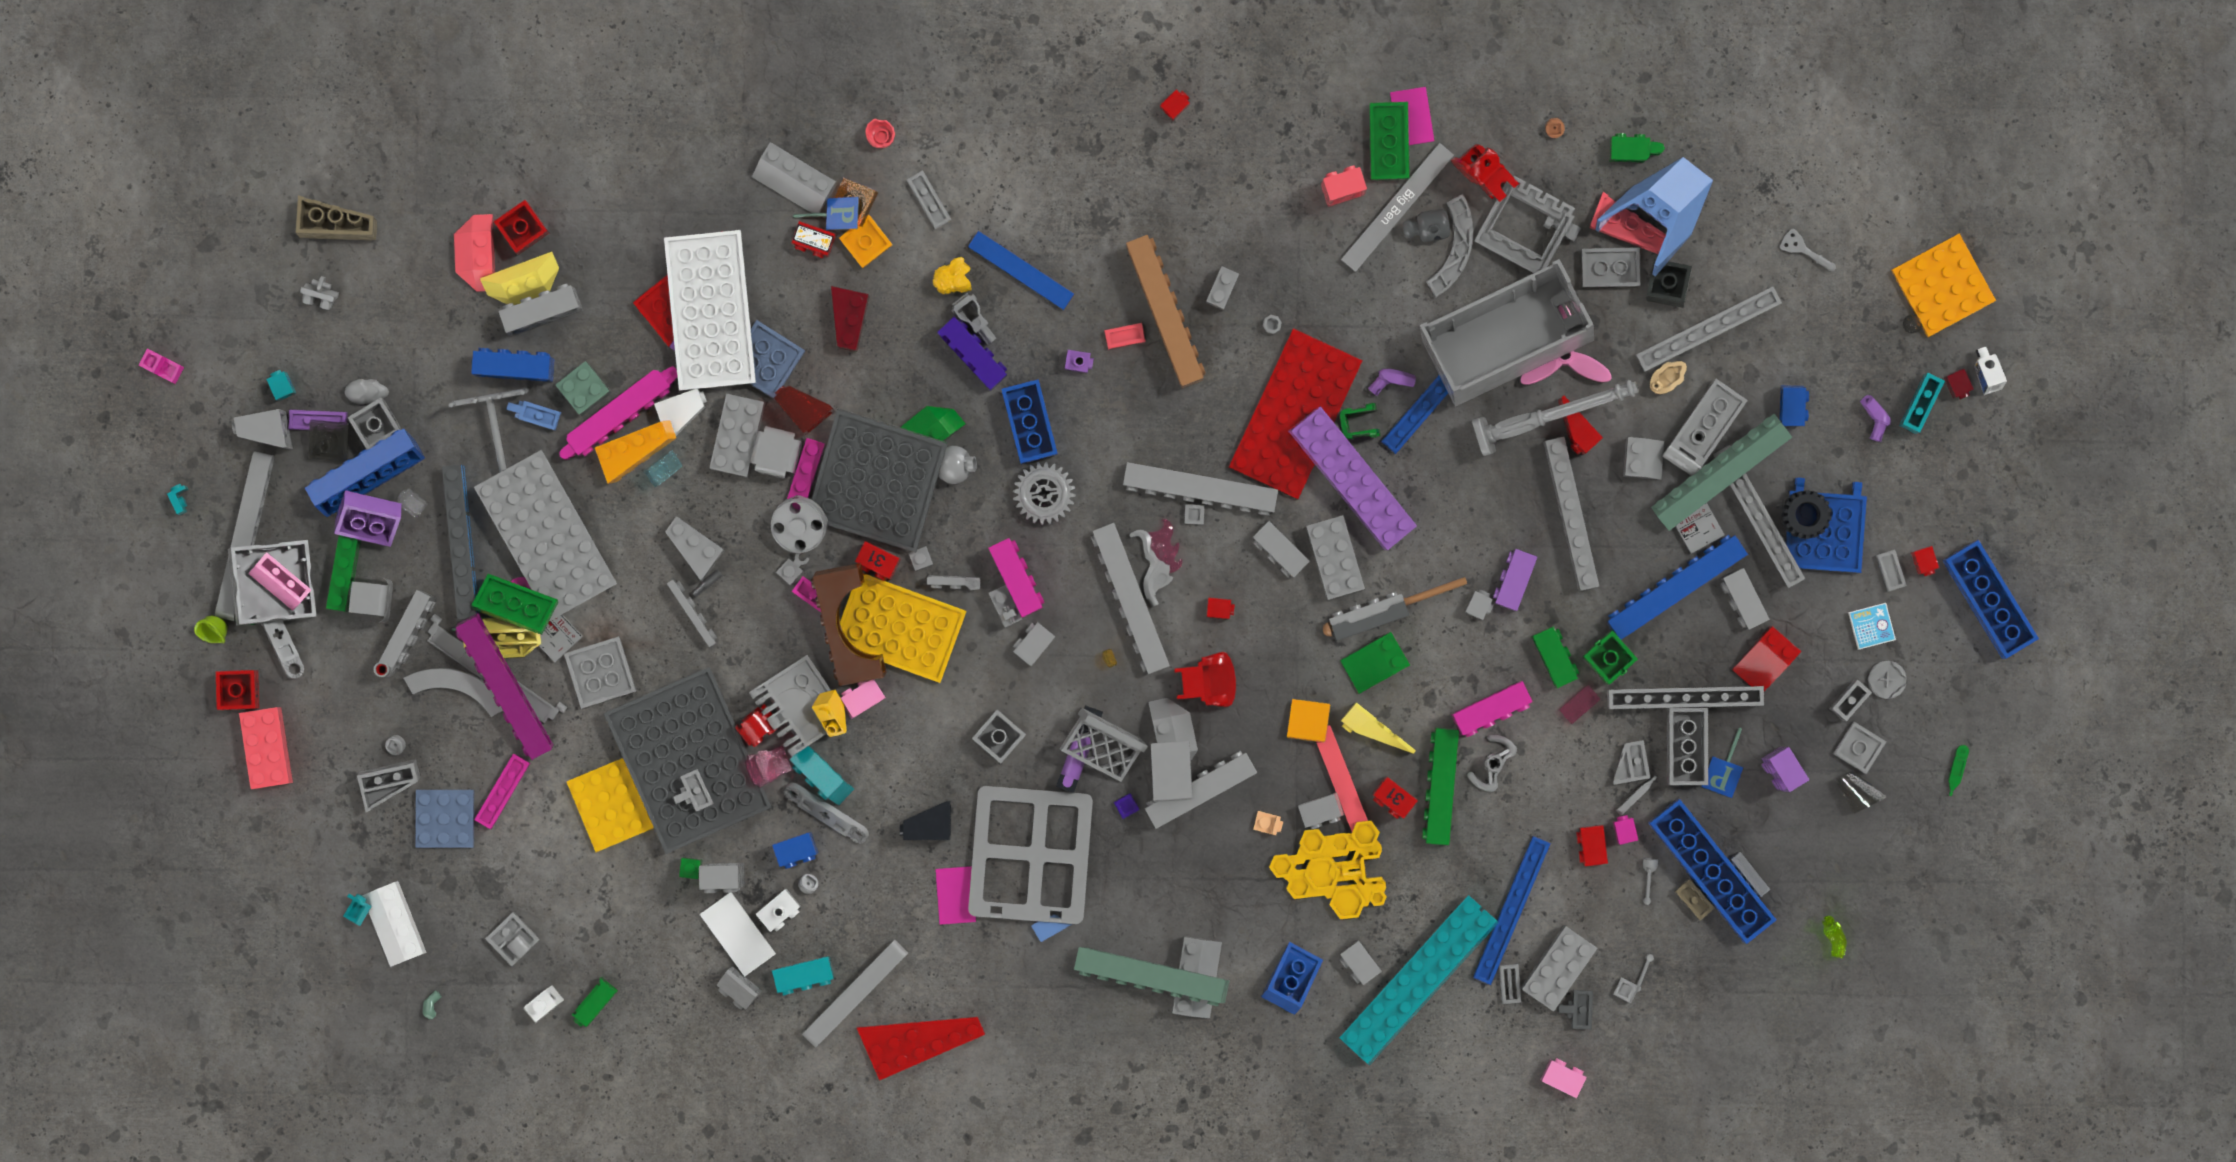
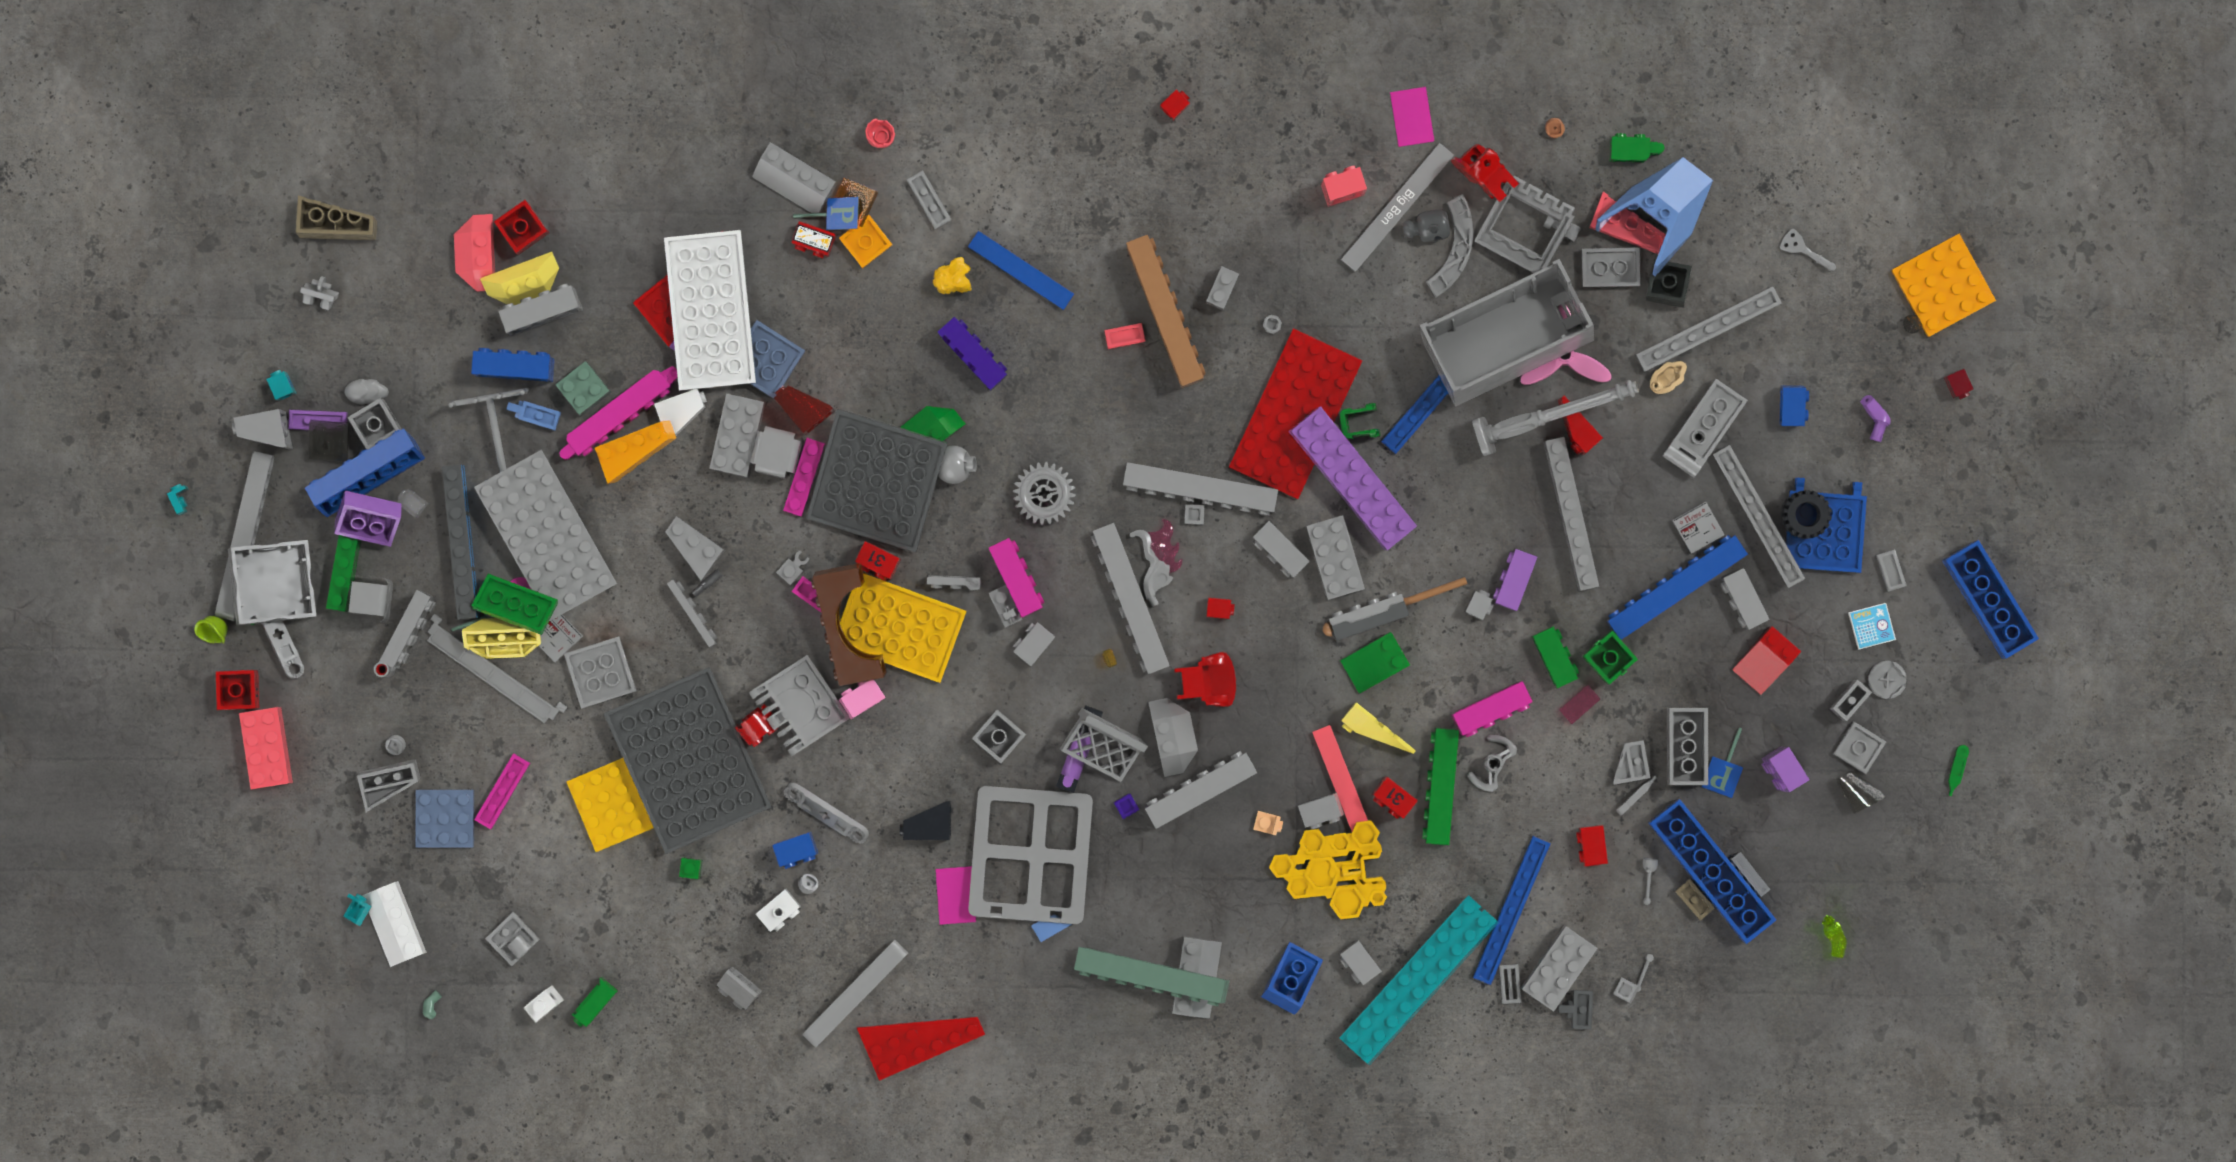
dark pink slope [139,348,184,384] -> none
bright pink brick [248,552,311,611] -> none
light grey tile [404,668,503,717] -> none
magenta brick [455,613,554,760] -> none
clear light blue tile [644,450,683,487] -> none
light grey hinge [673,769,714,812] -> none
light grey brick [699,863,745,893] -> none
white tile [700,893,776,977] -> none
clear pink piece [745,746,792,788] -> none
light grey piece [771,495,828,553] -> none
teal brick [772,956,835,995] -> none
teal wedge [790,746,854,805] -> none
yellow slope [812,690,847,737] -> none
dark red wedge [831,286,870,352] -> none
light grey plate [908,546,933,571] -> none
light grey piece [951,293,996,345] -> none
blue brick [1001,379,1058,464] -> none
medium lavender brick [1065,350,1094,373] -> none
light grey tile [1151,741,1193,802] -> none
light orange tile [1287,699,1331,743] -> none
medium lavender arm [1368,369,1416,396] -> none
green plate [1370,102,1410,180] -> none
bright pink brick [1540,1058,1587,1098] -> none
light grey brick [1607,686,1764,709] -> none
dark pink brick [1613,815,1638,845] -> none
light grey slope [1623,437,1664,480] -> none
sand green brick [1651,414,1792,531] -> none
teal brick [1899,373,1945,434] -> none
red brick [1911,546,1939,577] -> none
white torso [1974,347,2007,395] -> none

